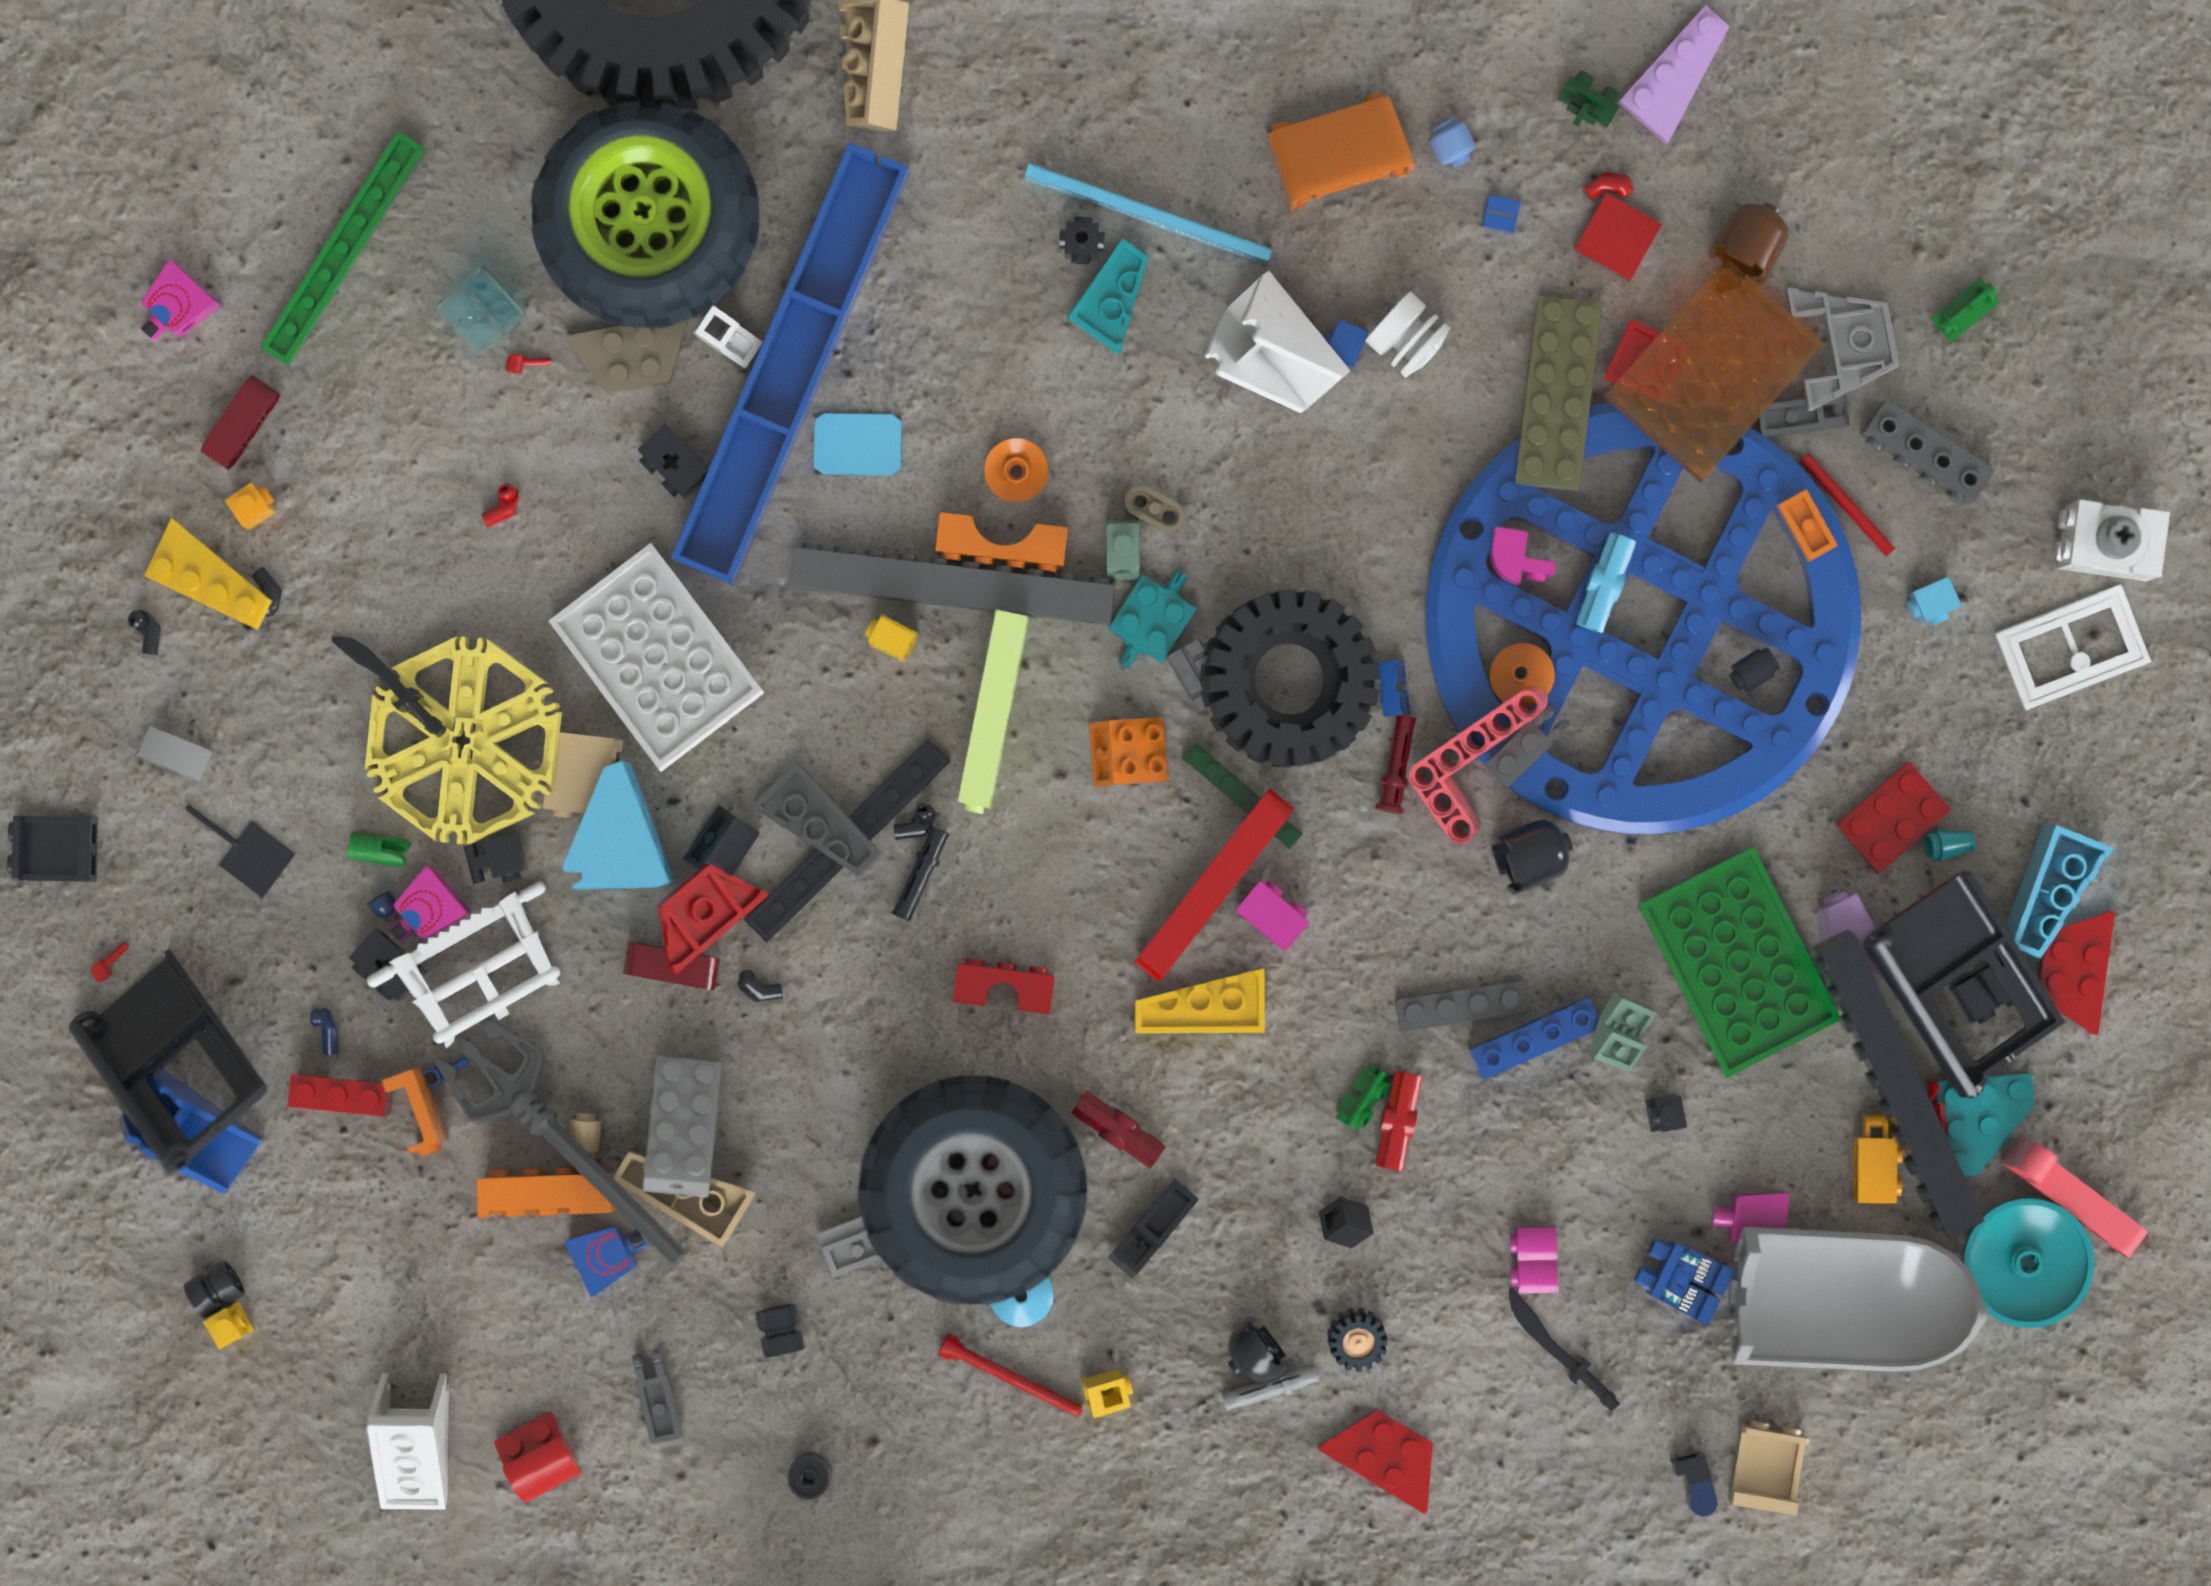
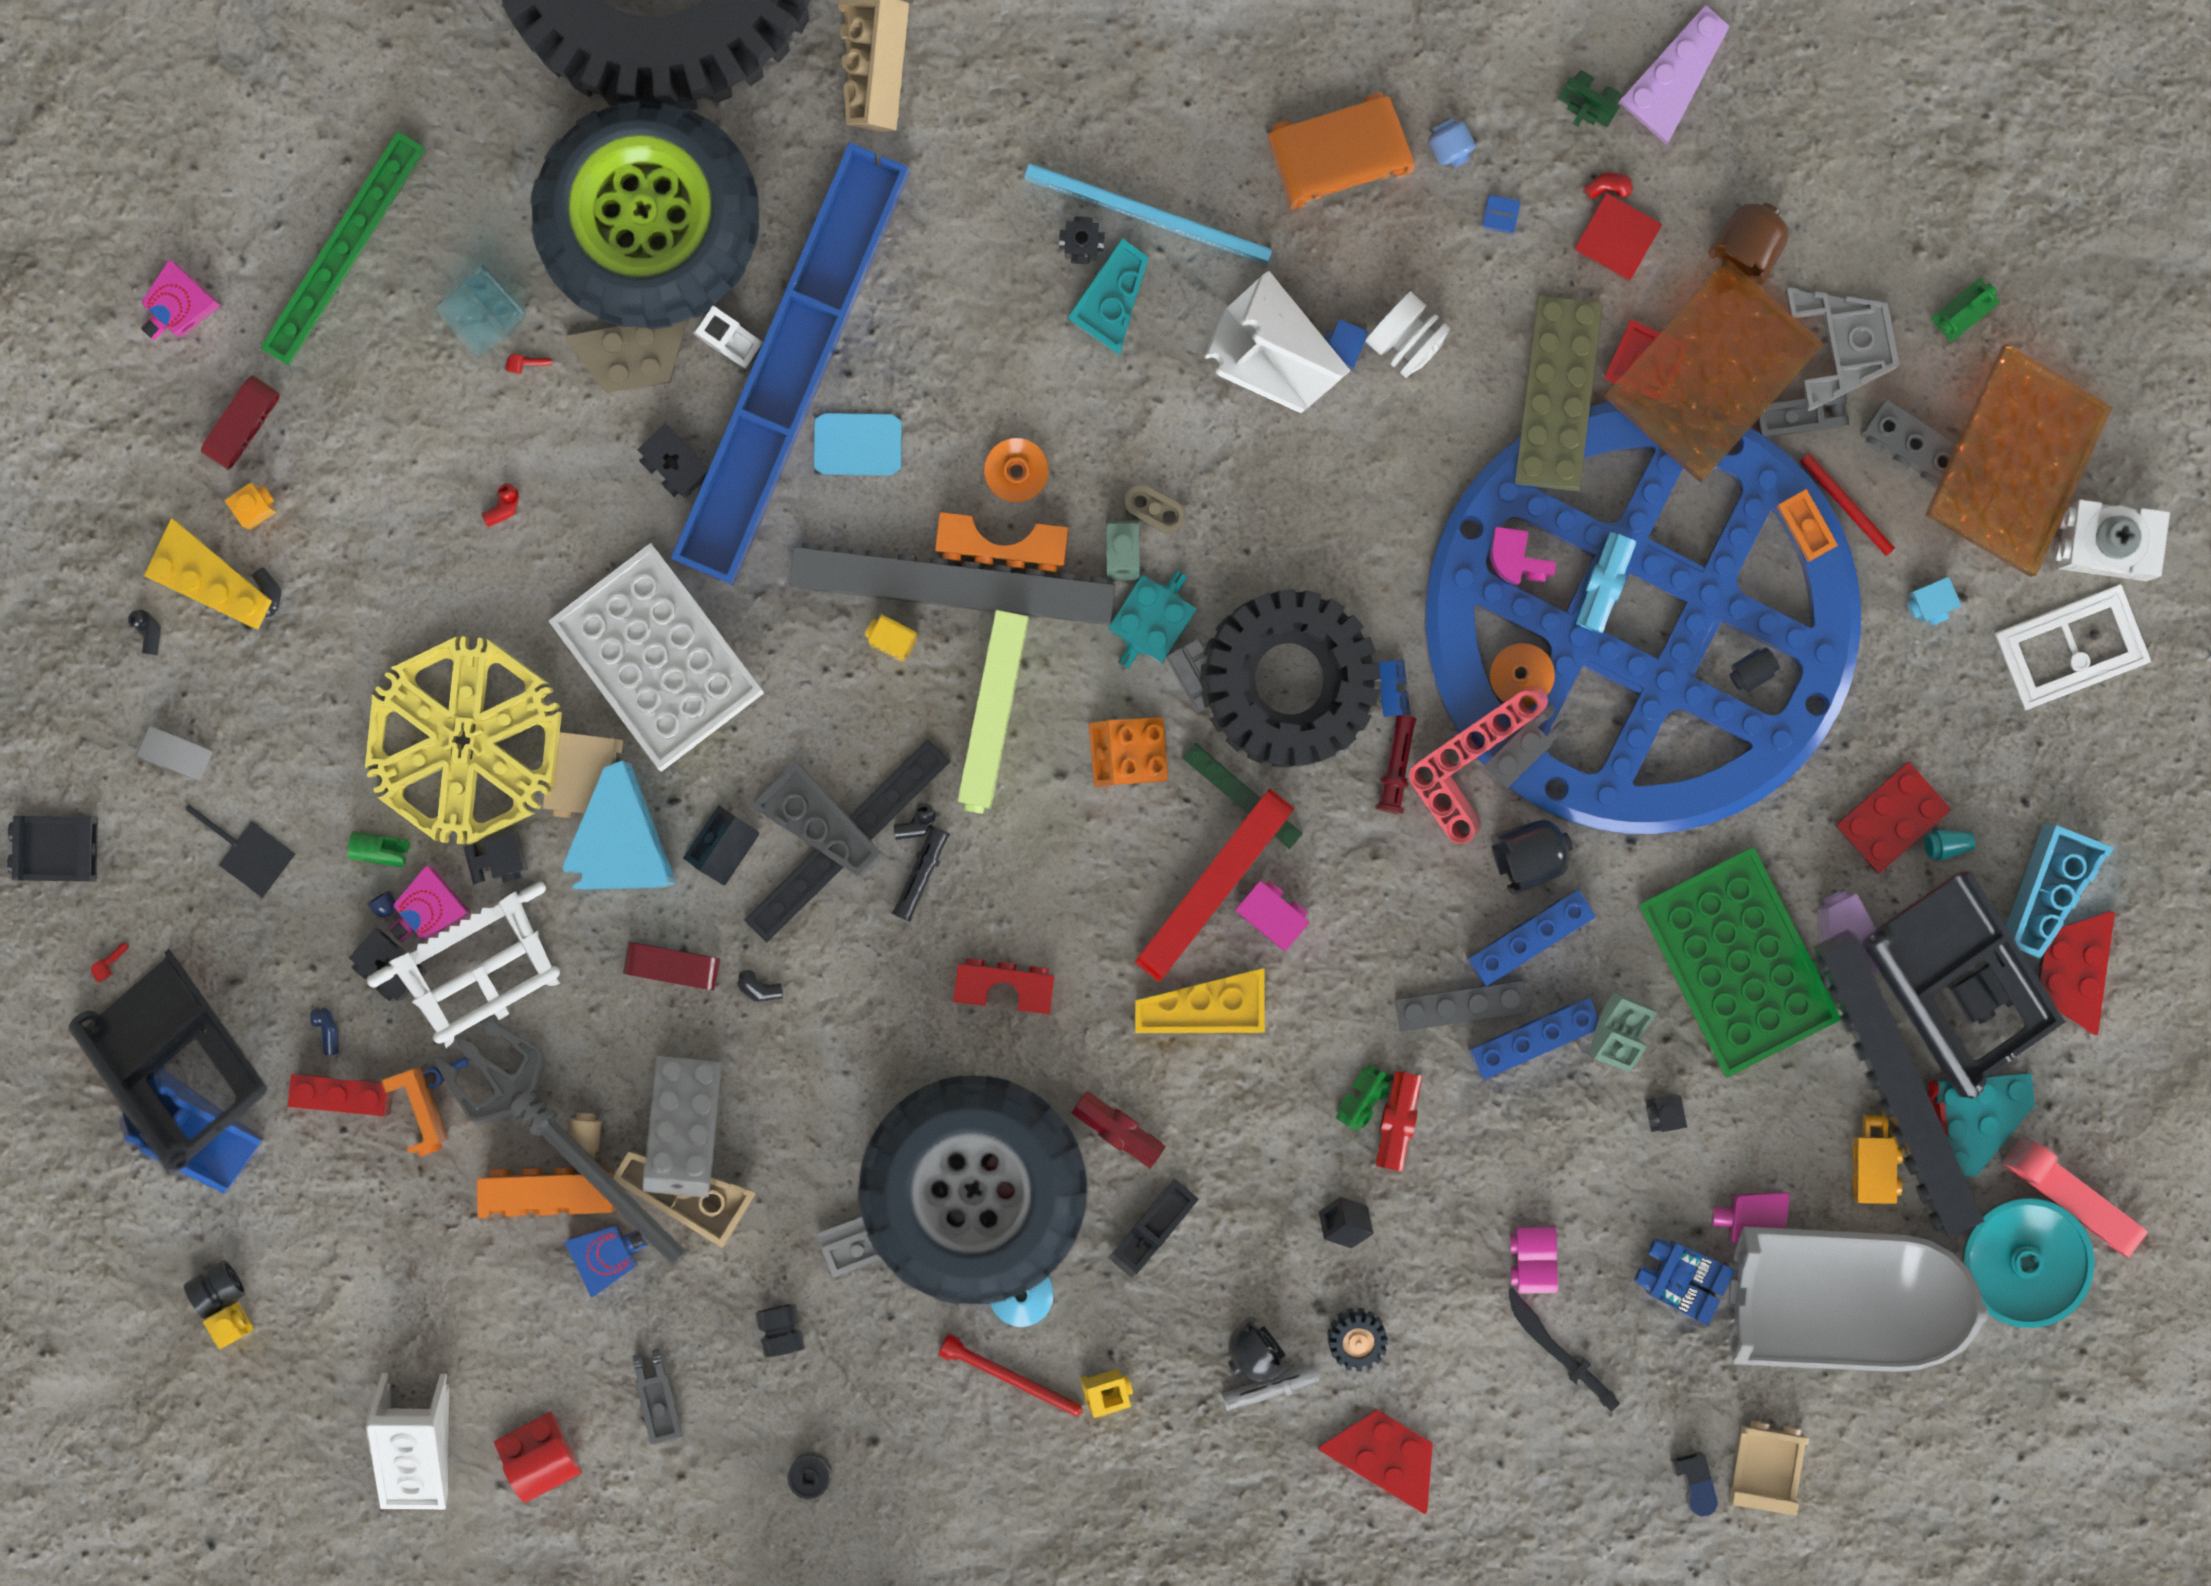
black sword [331,637,447,738] -> none
red wing [657,863,768,974] -> none
none -> blue brick [1466,890,1596,986]
none -> clear orange plate [1925,344,2112,577]

